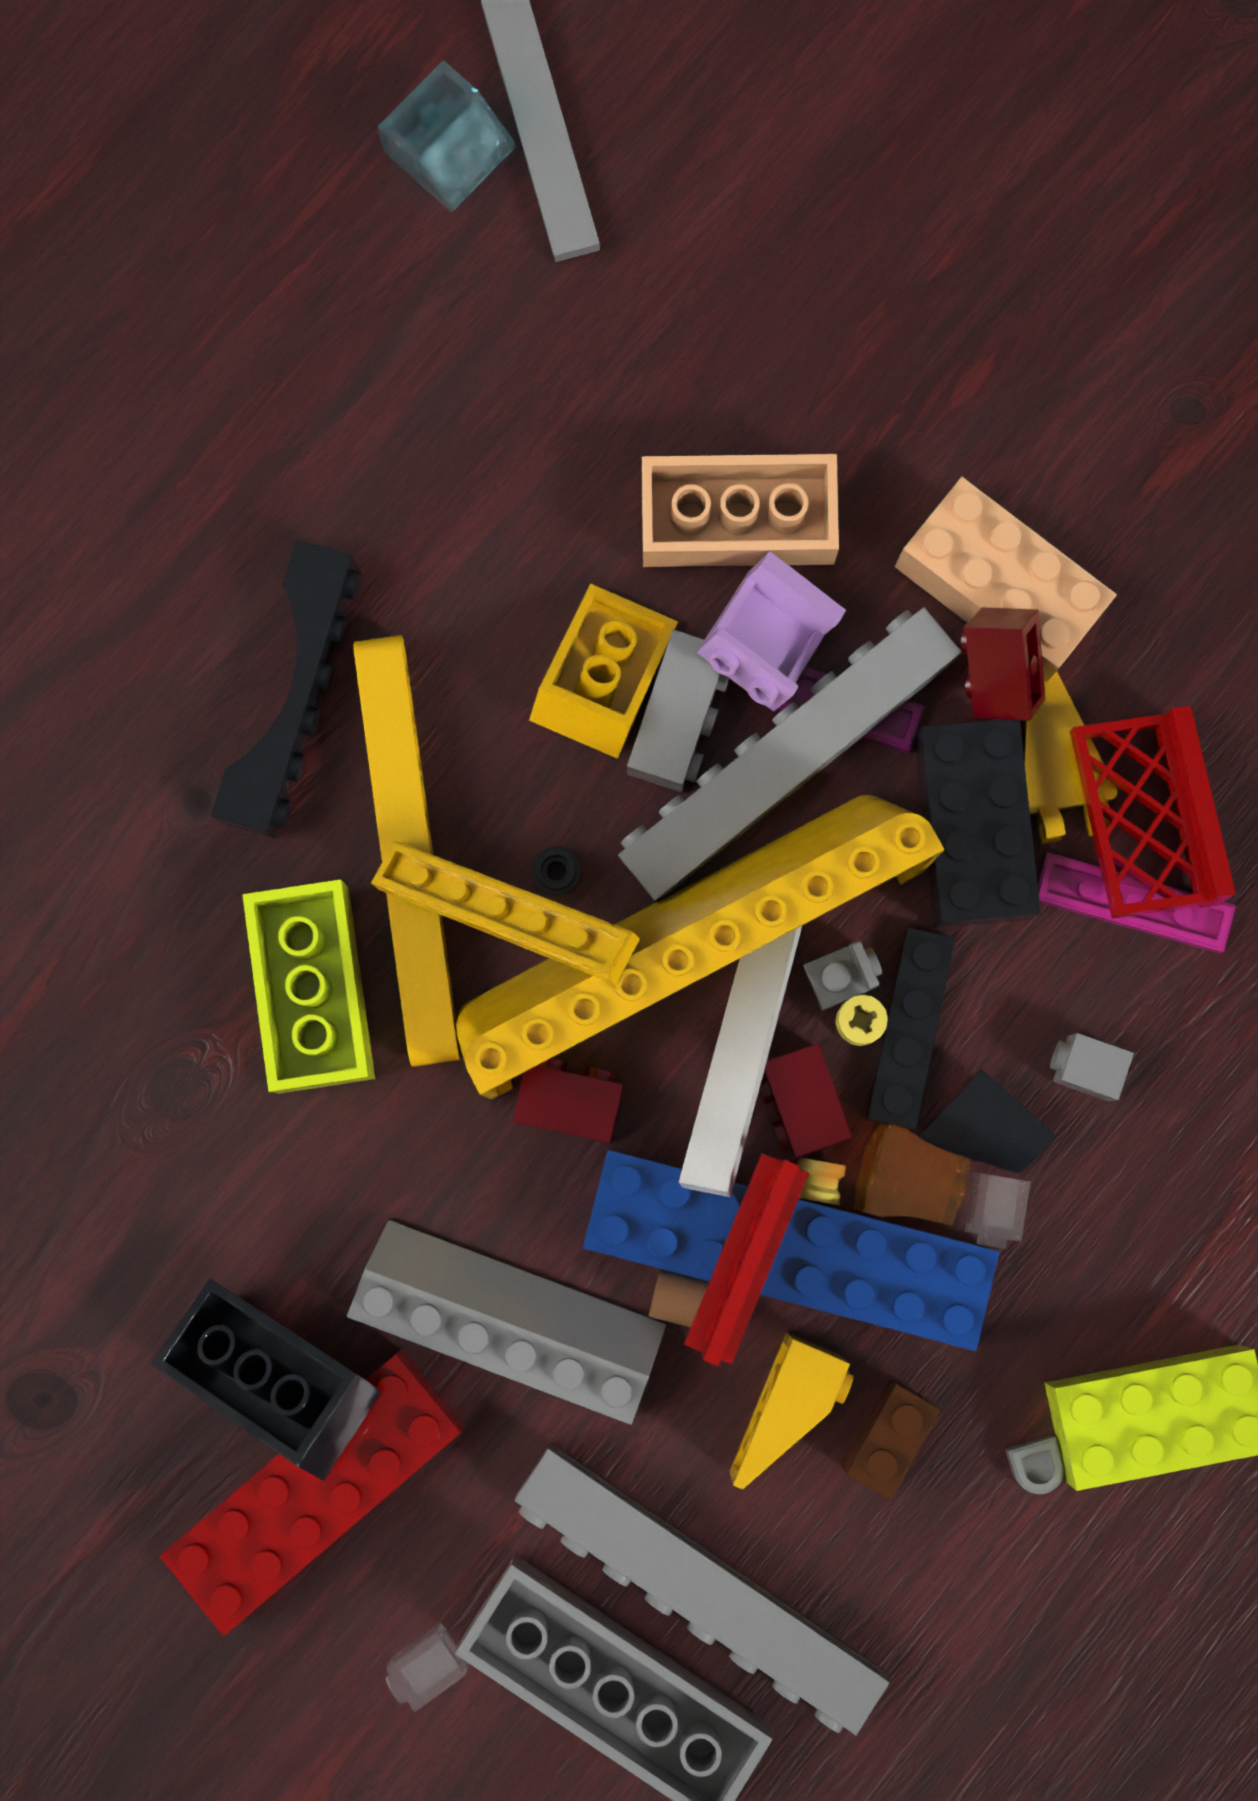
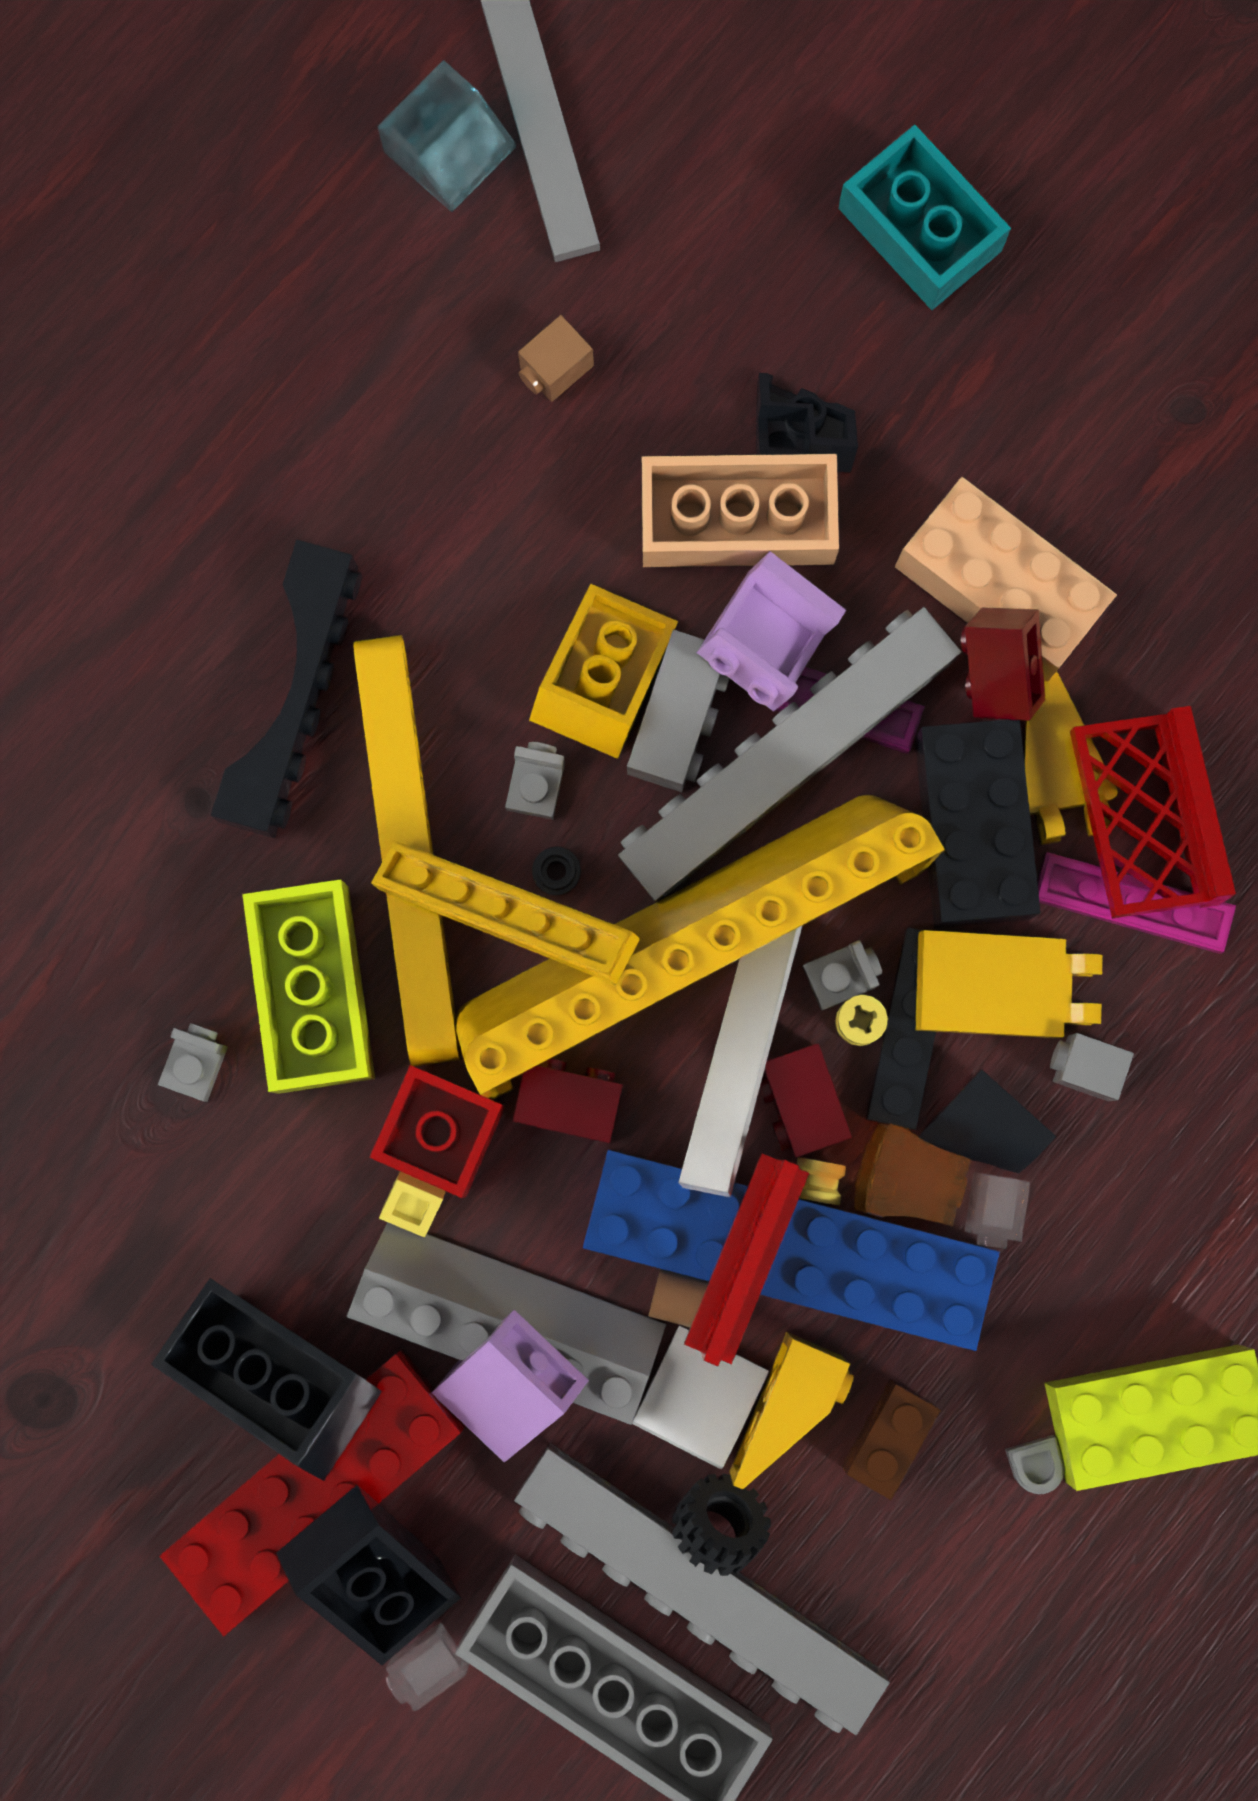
none -> light grey bracket [158,1023,228,1102]
none -> black brick [276,1485,461,1665]
none -> red brick [369,1065,506,1198]
none -> light yellow plate [379,1171,445,1238]
none -> lavender panel [431,1310,589,1462]
none -> light grey bracket [505,742,565,820]
none -> medium nougat brick [518,315,594,402]
none -> white slope [632,1326,769,1469]
none -> black tyre [672,1473,771,1576]
none -> black slope [756,373,858,473]
none -> teal brick [838,125,1011,310]
none -> yellow tile [916,930,1103,1038]

